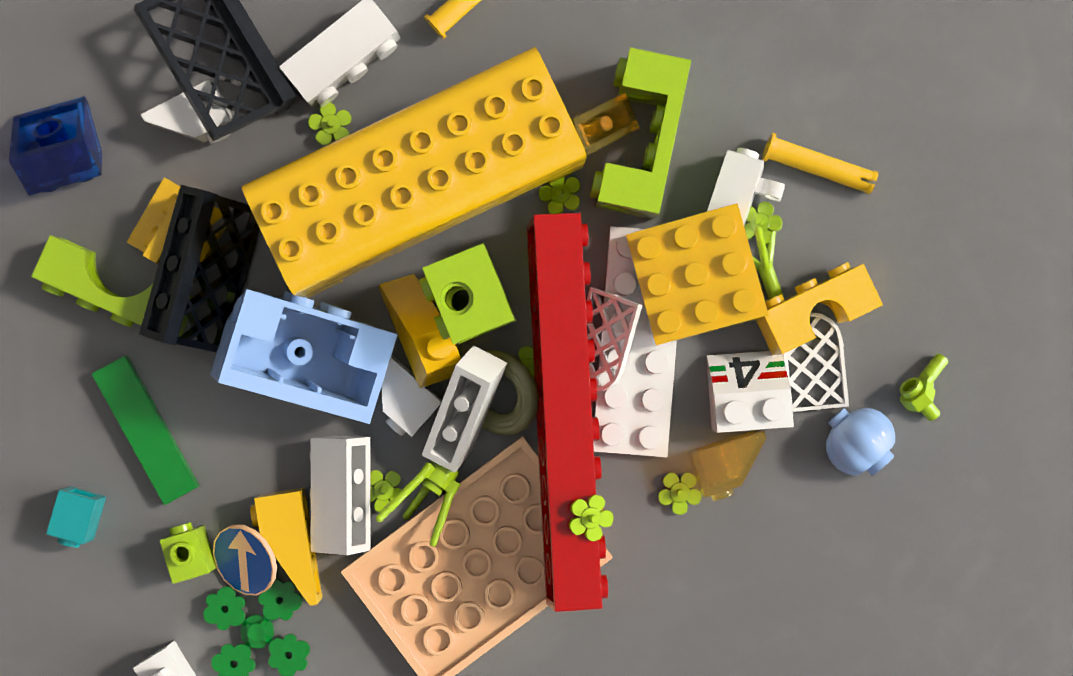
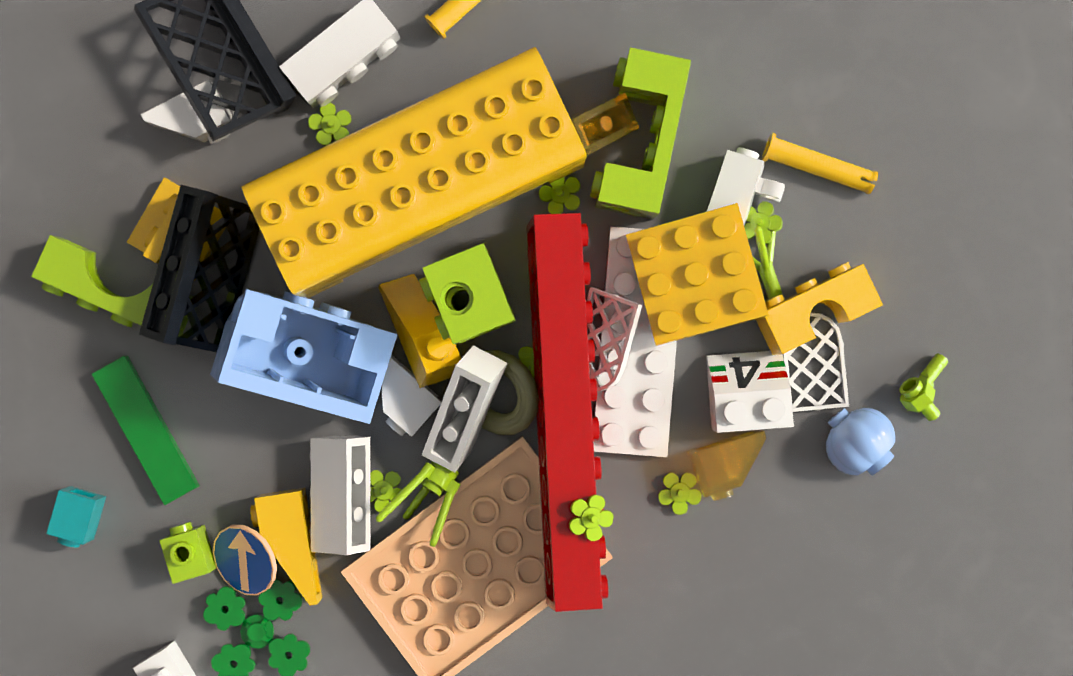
clear blue slope [9,96,102,196] -> none

